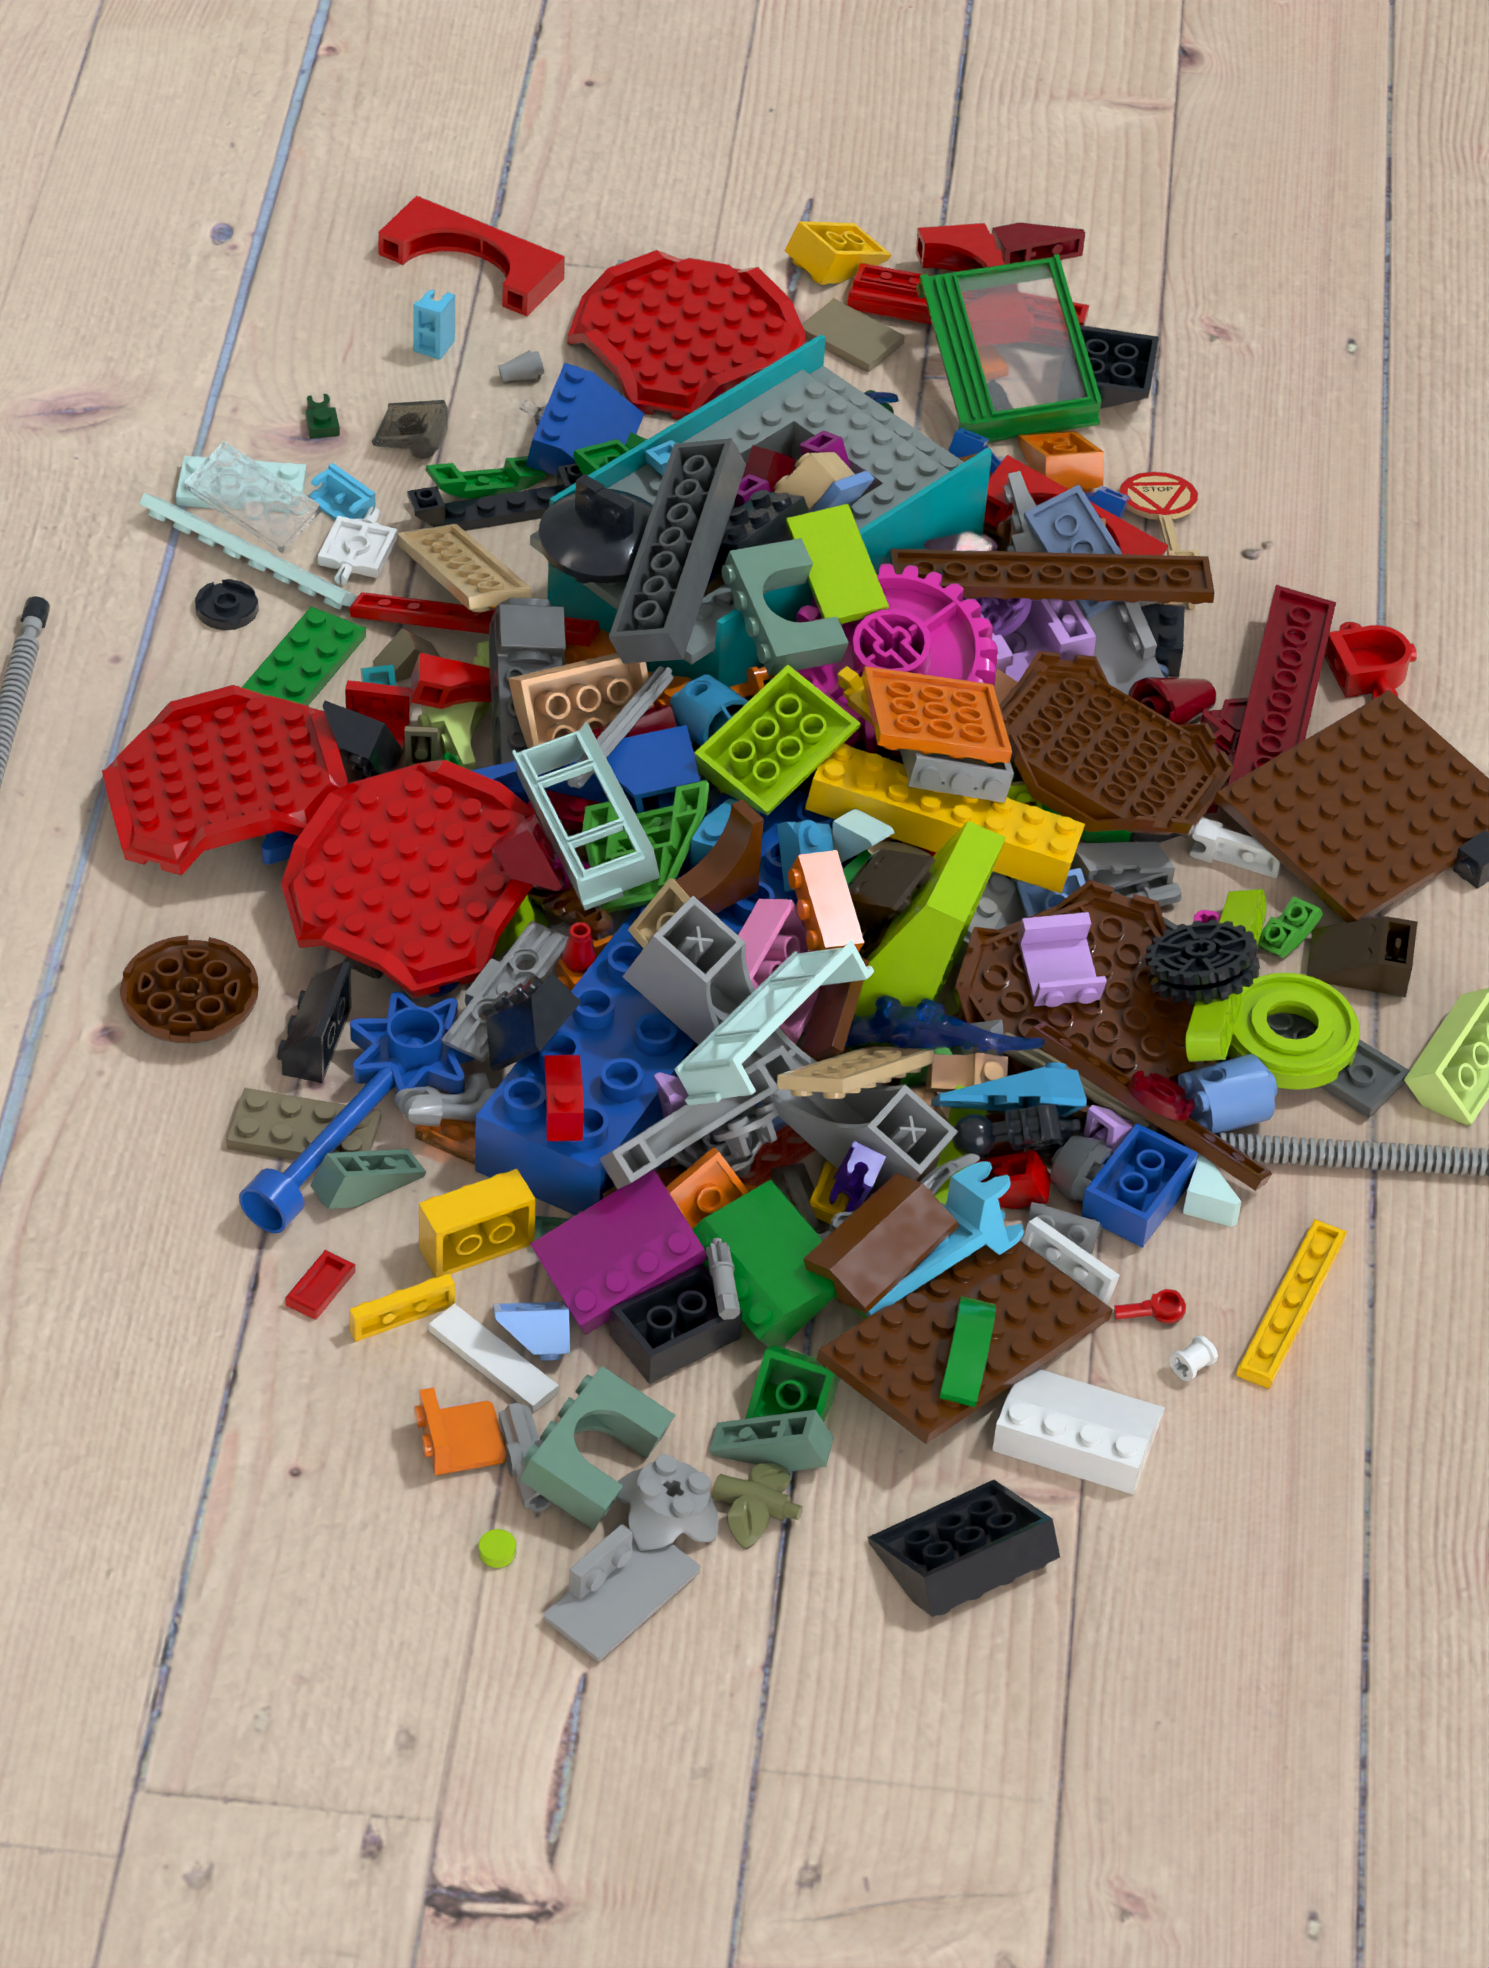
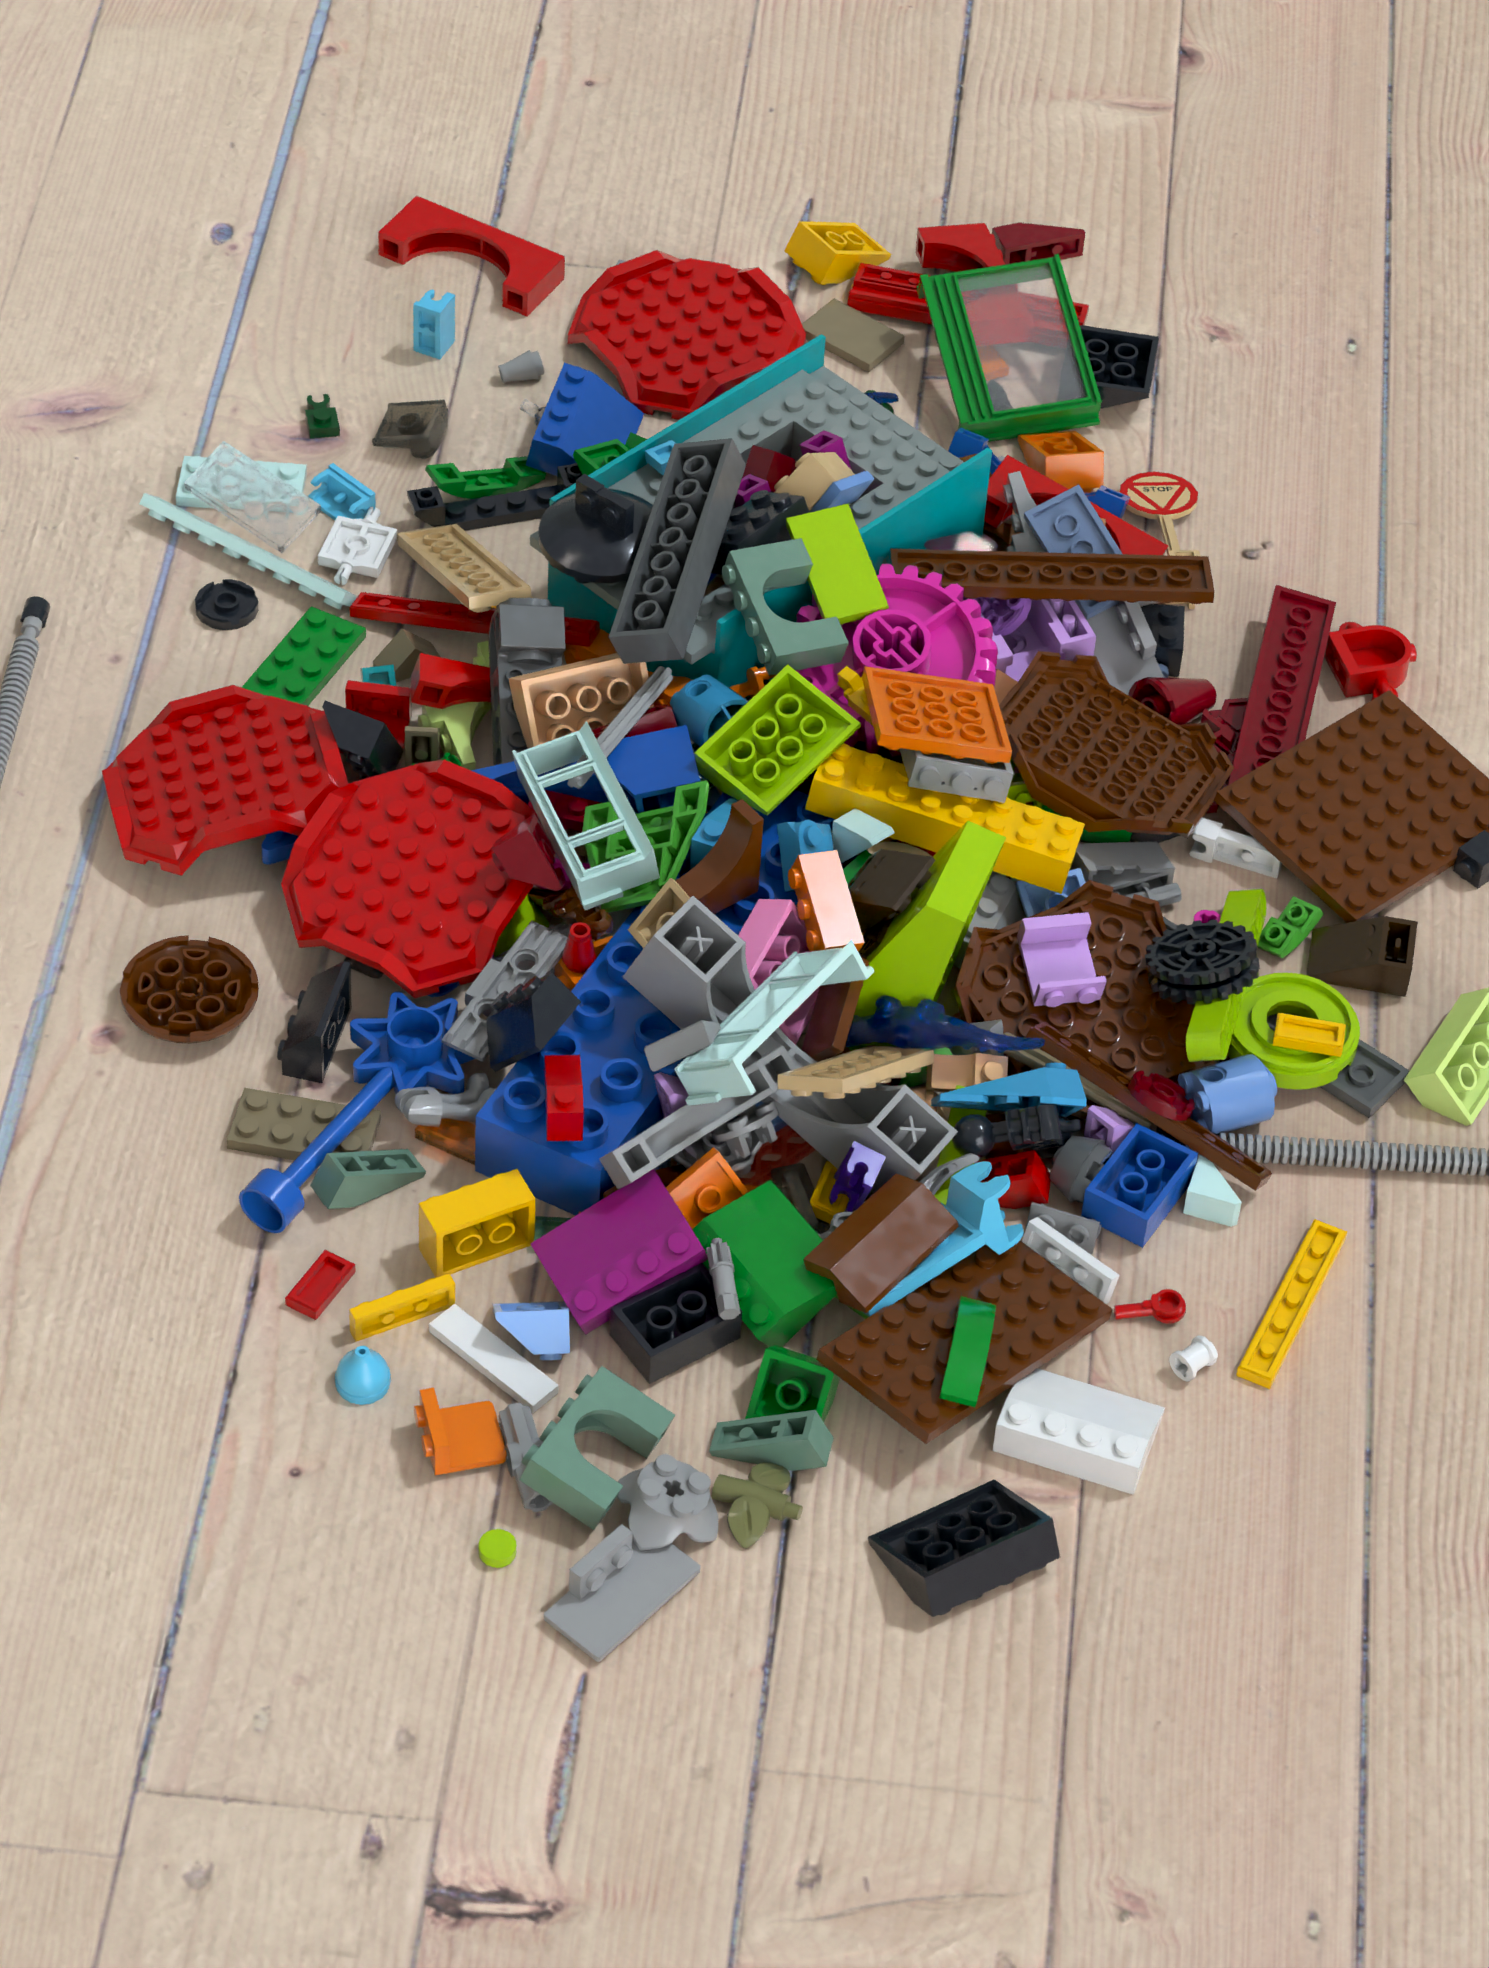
none -> medium azure helmet [334,1346,391,1405]
none -> light grey slope [644,1020,721,1071]
none -> yellow tile [1273,1013,1346,1057]

